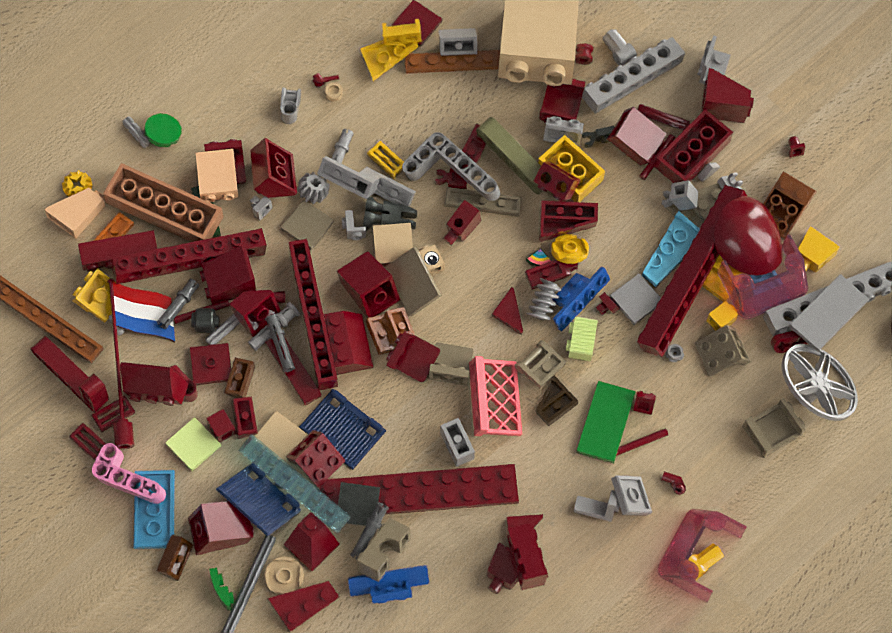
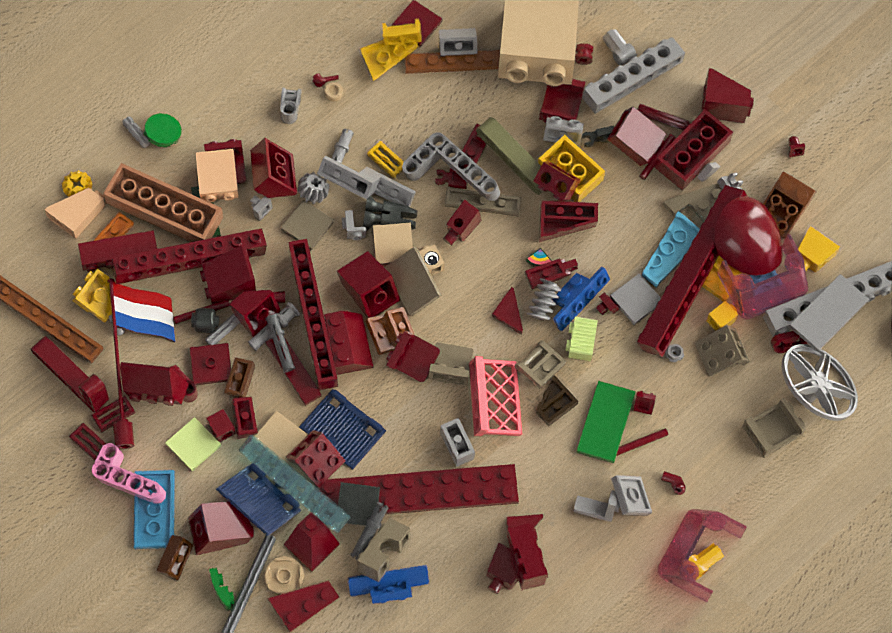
dark grey pin [157,279,199,329] -> none
yellow tile [551,234,589,264] -> none
light grey brick [662,180,698,211] -> none
light grey bracket [698,35,731,84] -> none

